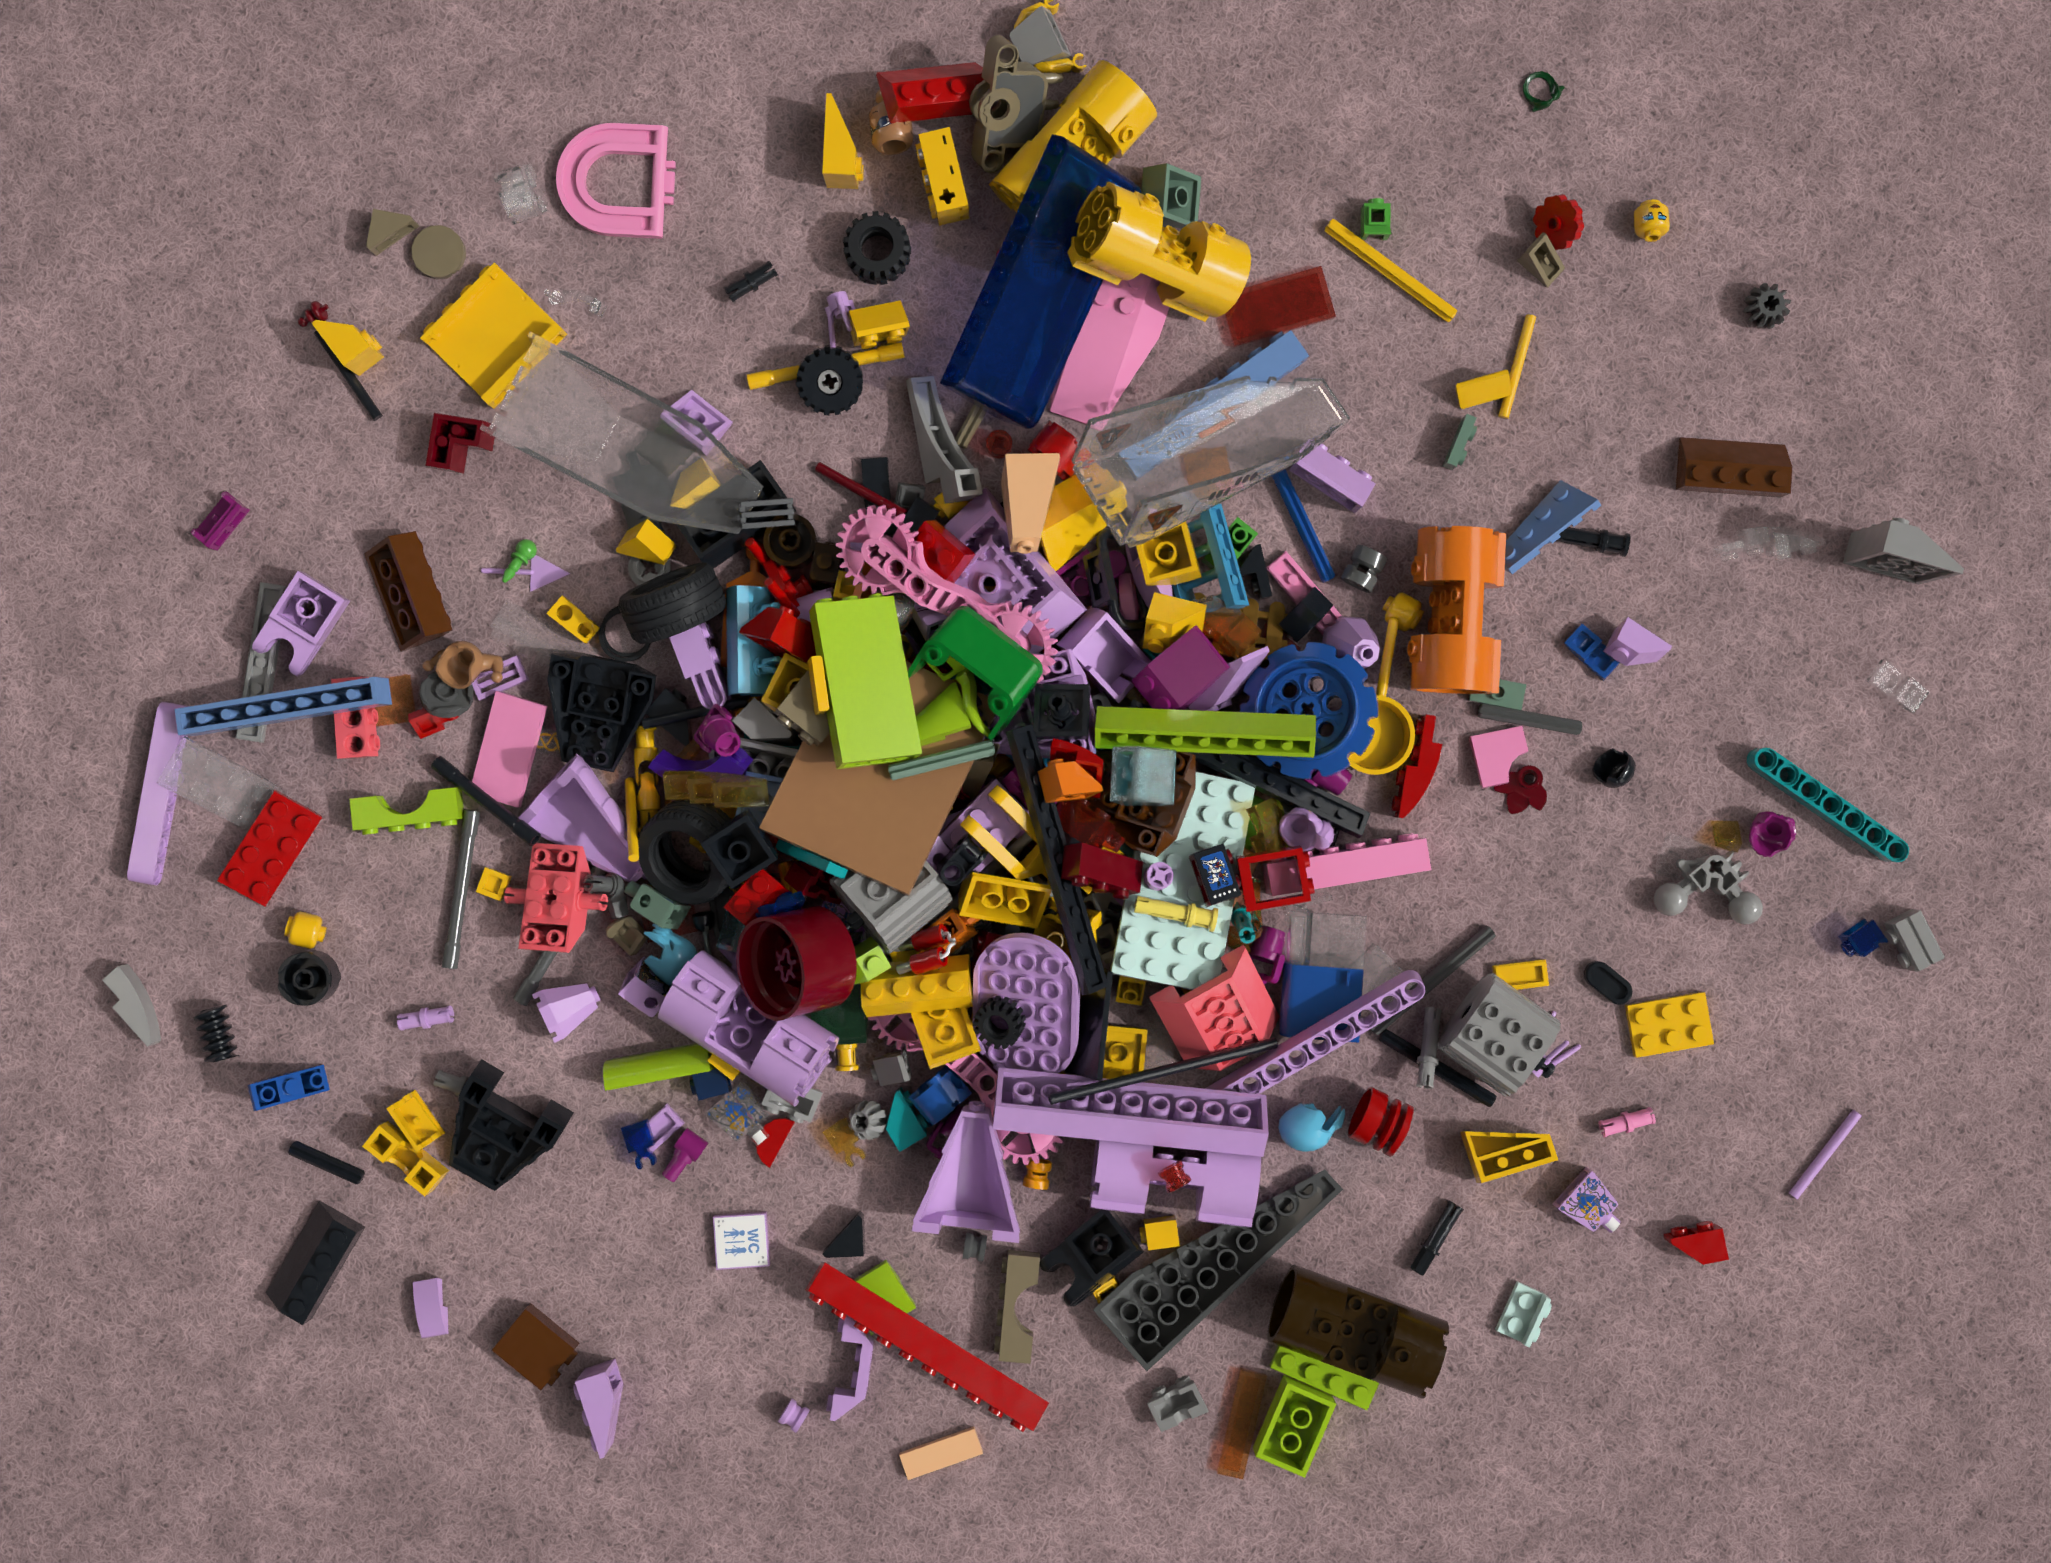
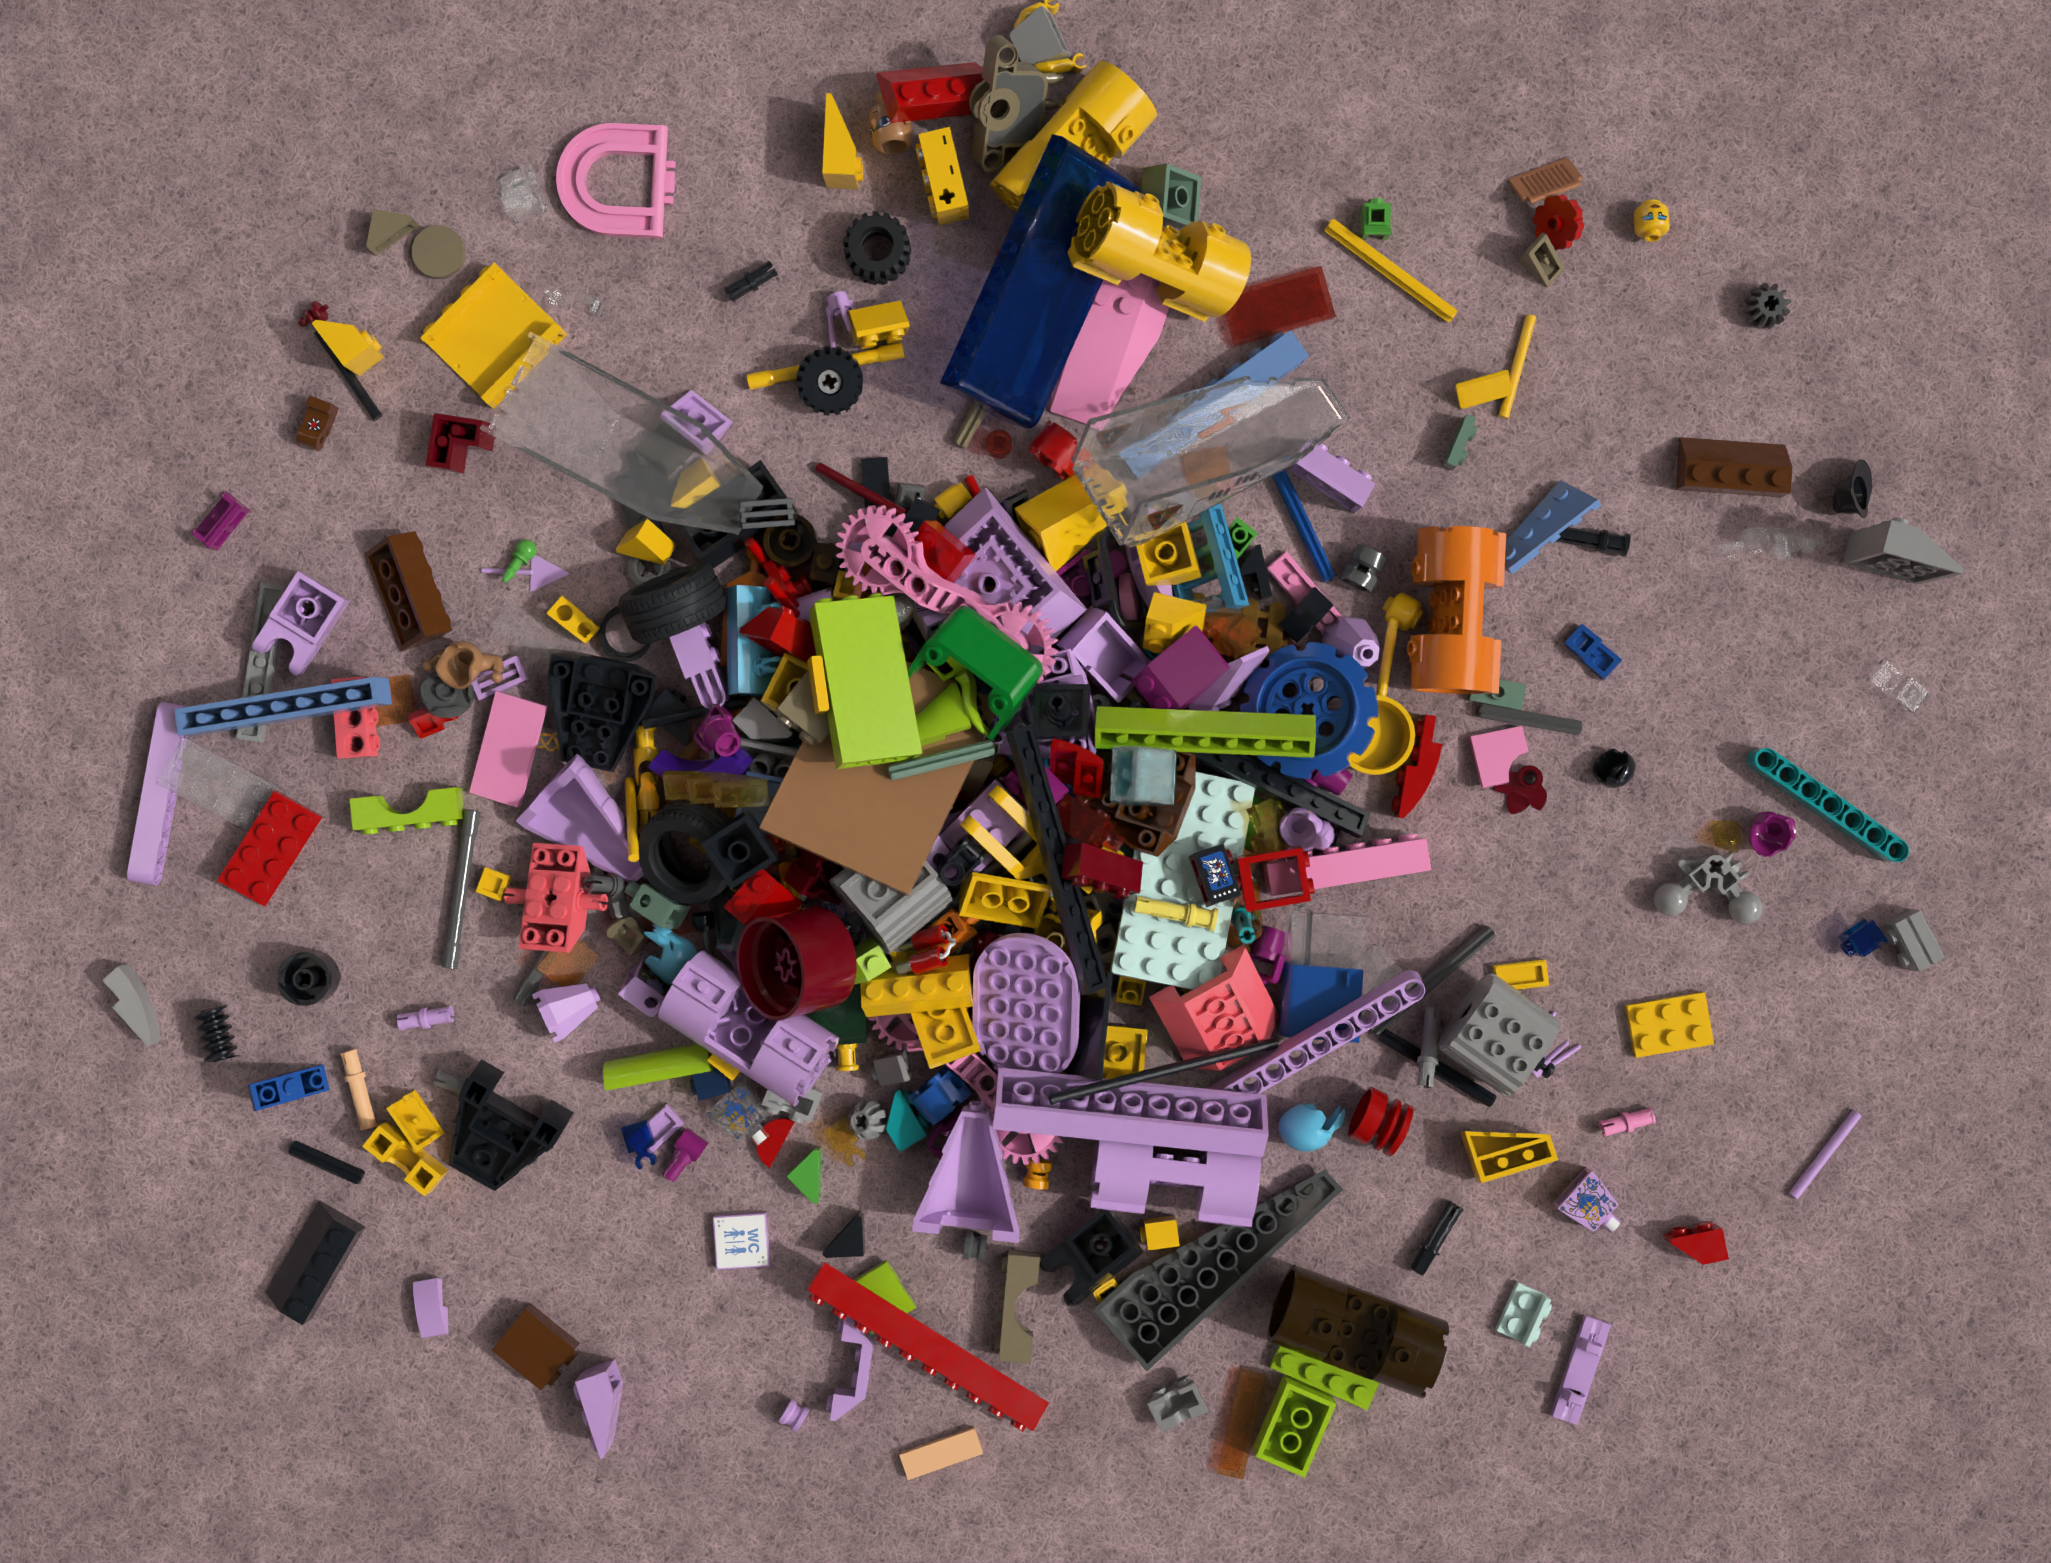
yellow head [284,911,327,949] -> none
black piece [431,756,541,846] -> none
clear blue plate [756,891,805,918] -> none
teal tile [775,839,848,879] -> none
light grey arch [906,376,983,503] -> none
black tyre [973,996,1026,1049] -> none
light nougat slope [1001,453,1060,554] -> none
orange slope [1038,759,1103,803] -> none
lavender wheel [1143,862,1174,891] -> none
clear red wheel [1158,1160,1192,1193] -> none
dark green piece [1523,71,1565,112] -> none
black tile [1584,961,1633,1005] -> none
lavender slope [1604,617,1672,666] -> none
none -> reddish brown leg [296,395,339,451]
none -> light nougat pin [340,1049,377,1130]
none -> clear orange piece [536,940,600,987]
none -> bright green slope [787,1146,821,1204]
none -> nougat window [1509,157,1582,204]
none -> lavender hinge [1551,1314,1611,1425]
none -> black piece [1833,459,1872,518]

